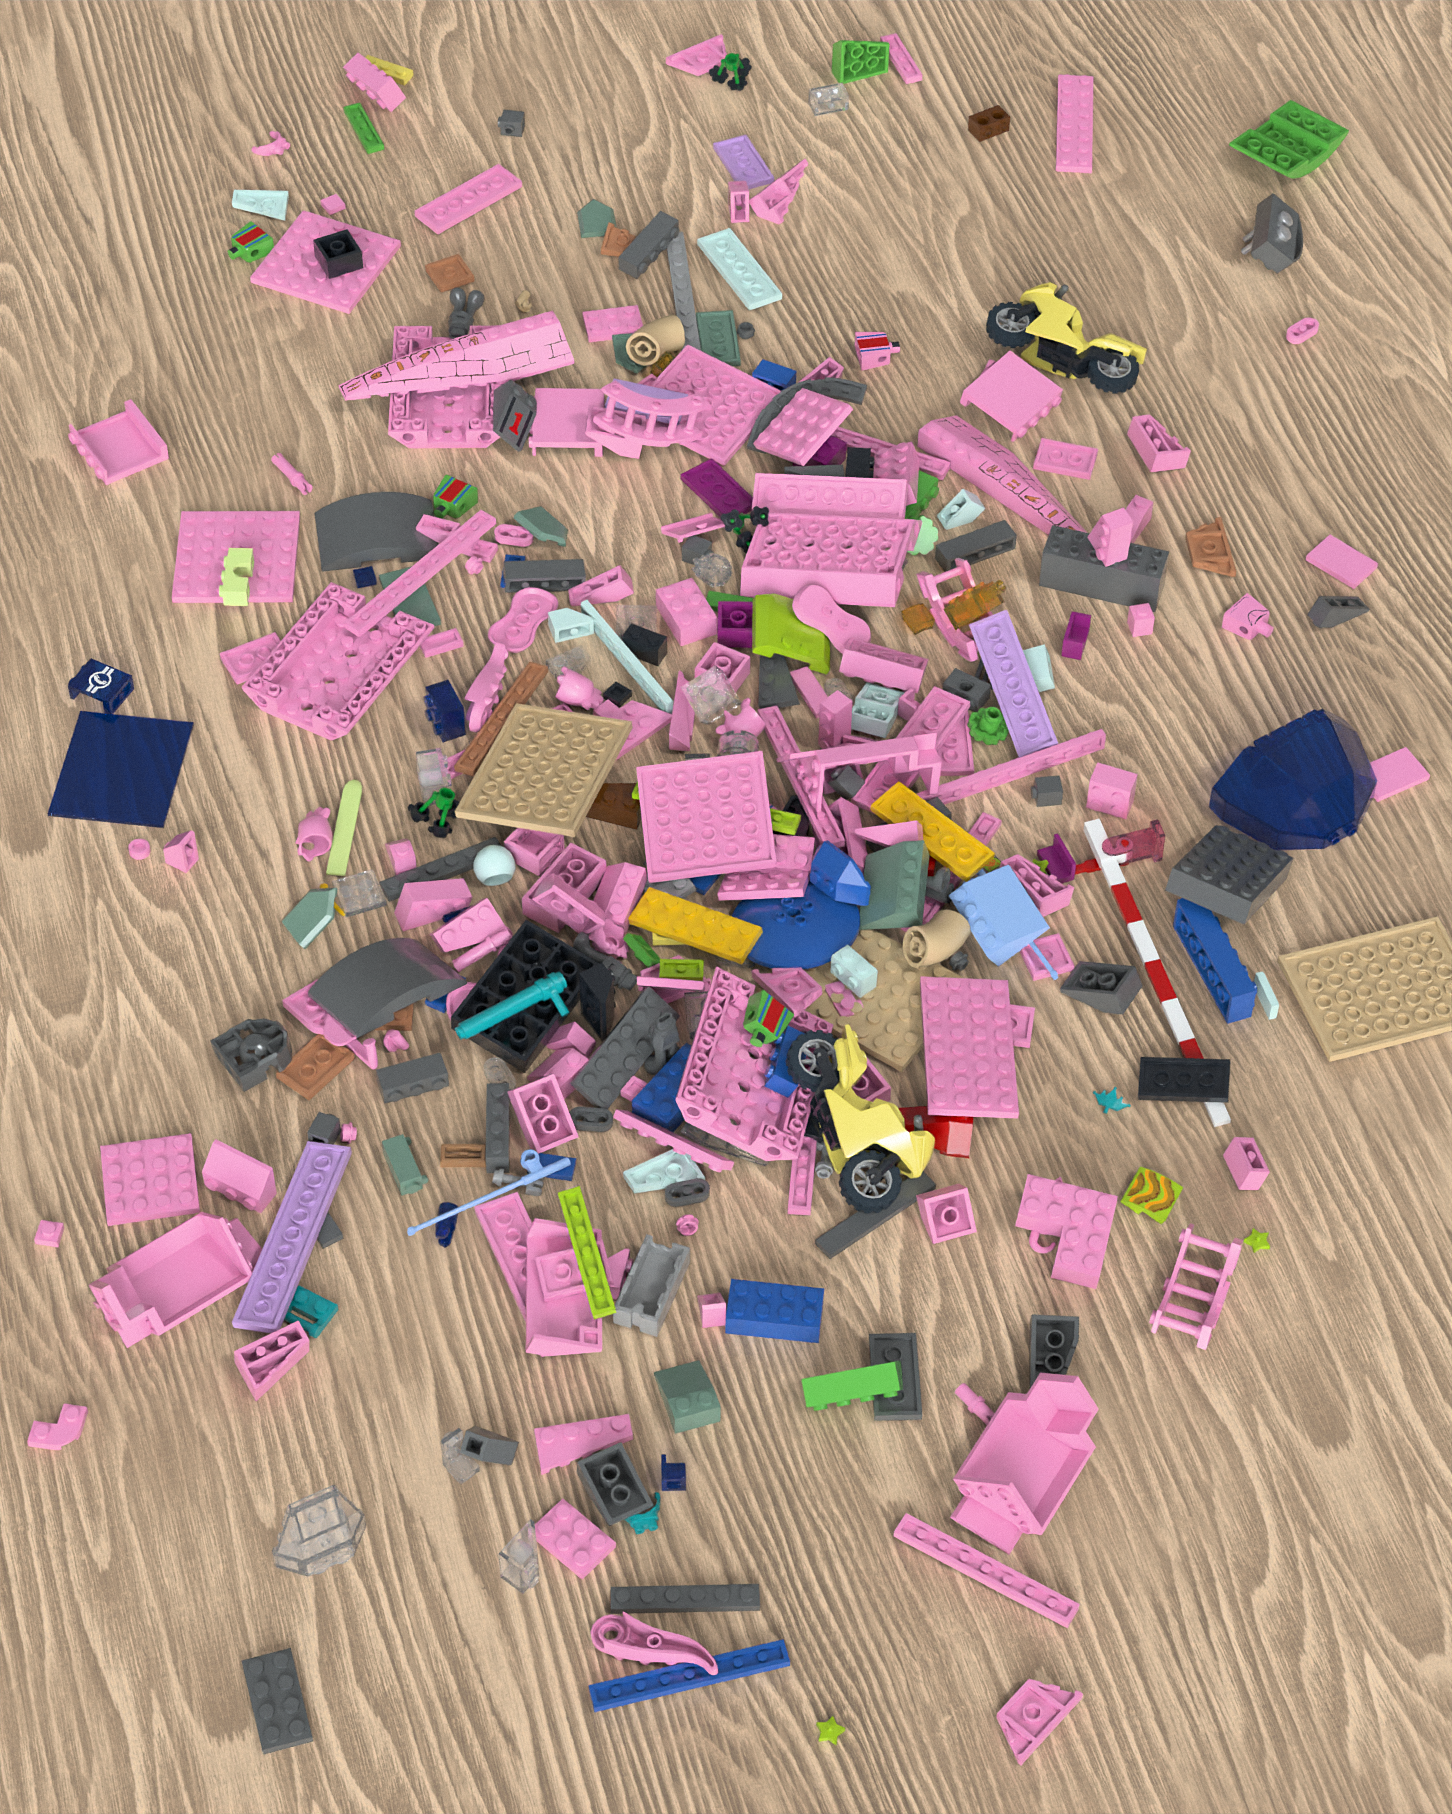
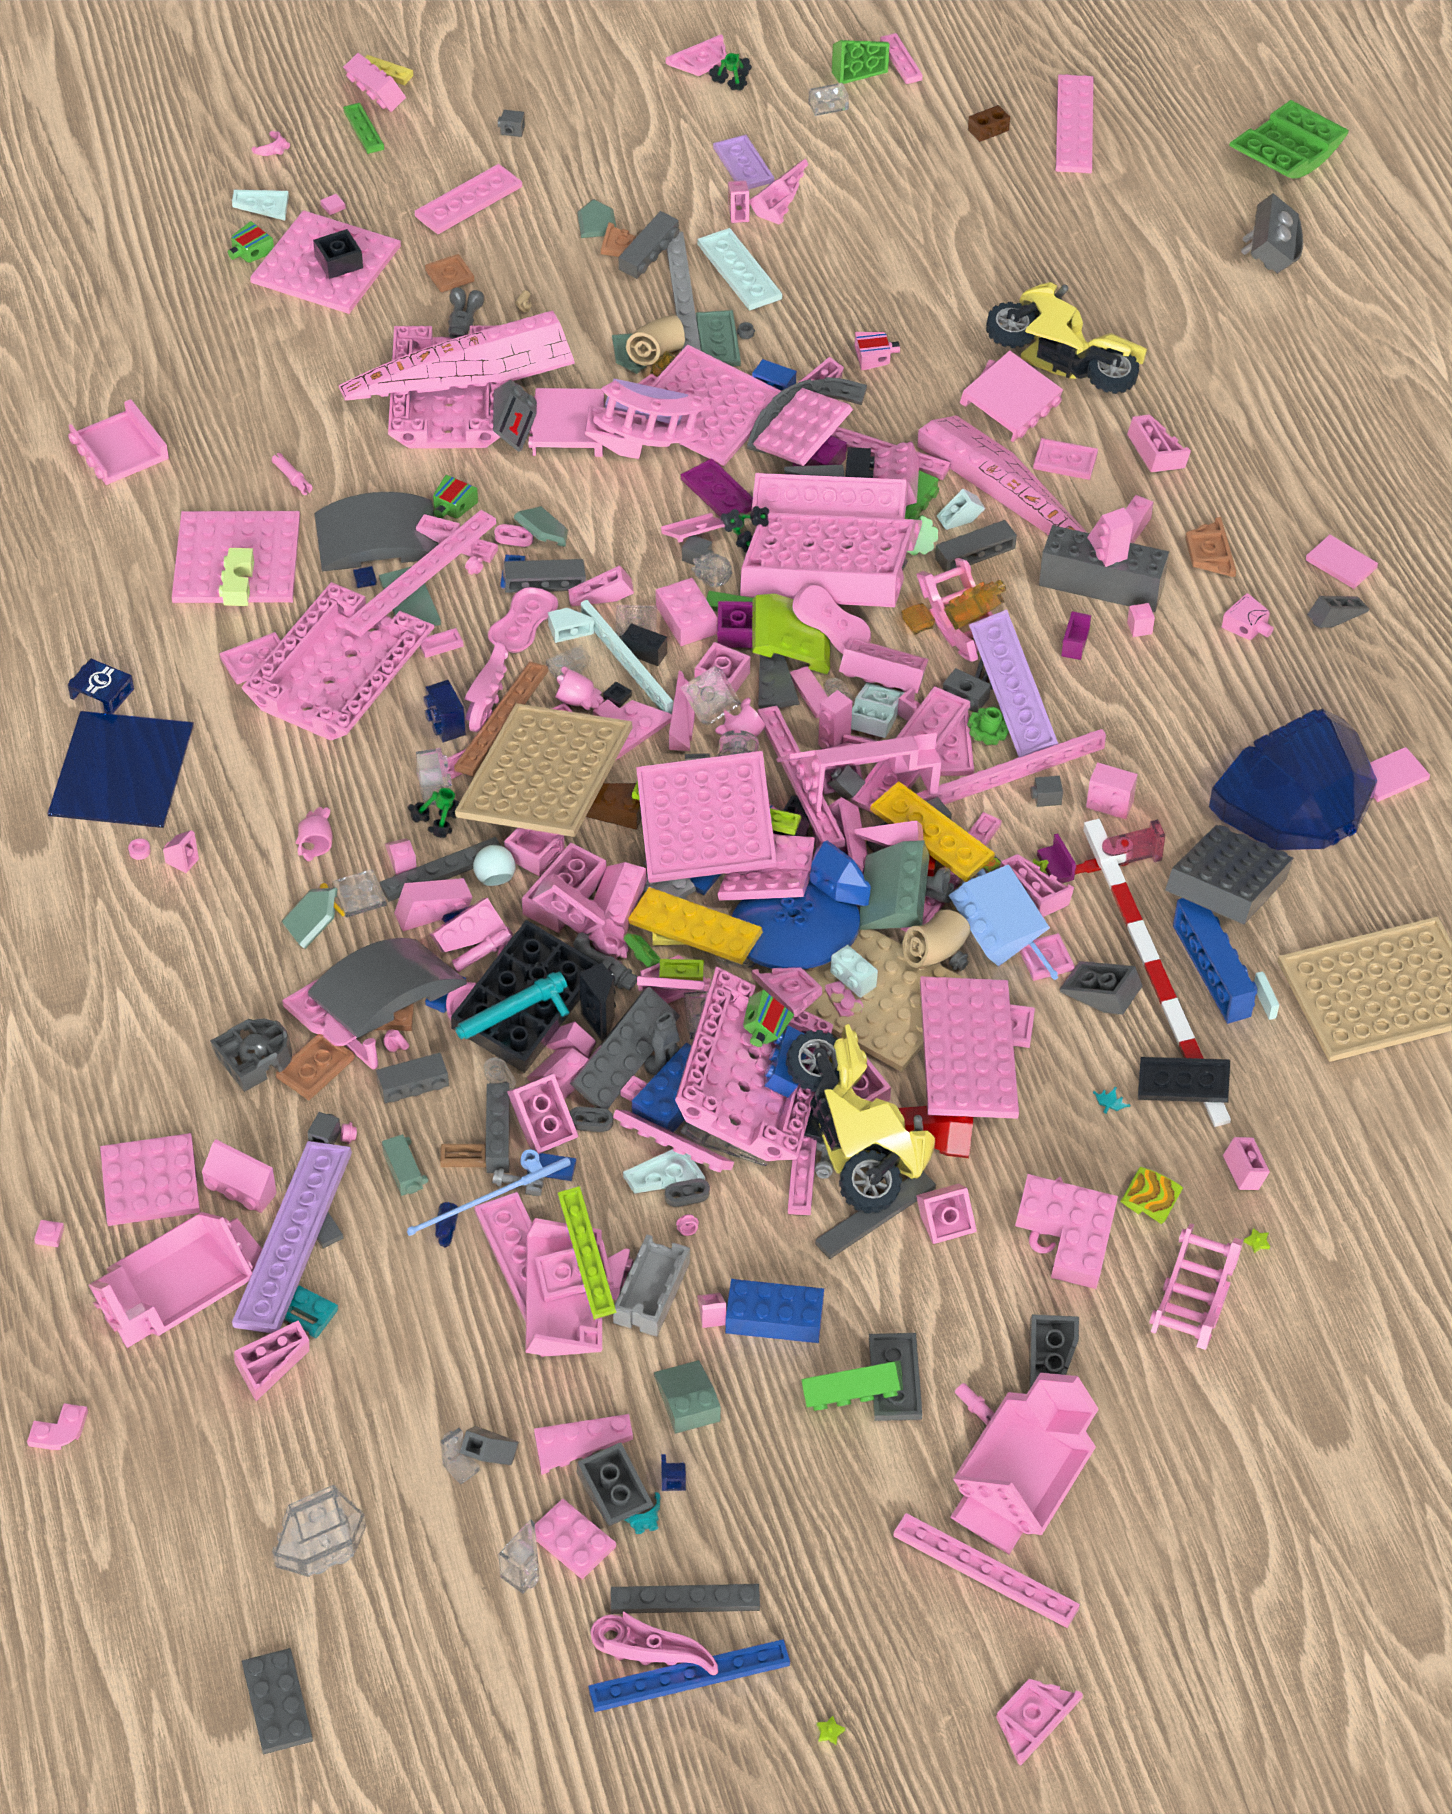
yellowish green piece [326,780,362,876] -> none
bright pink plate [582,305,643,342] -> none
light aqua brick [1023,644,1055,692] -> none
bright pink plate [1286,318,1319,344] -> none

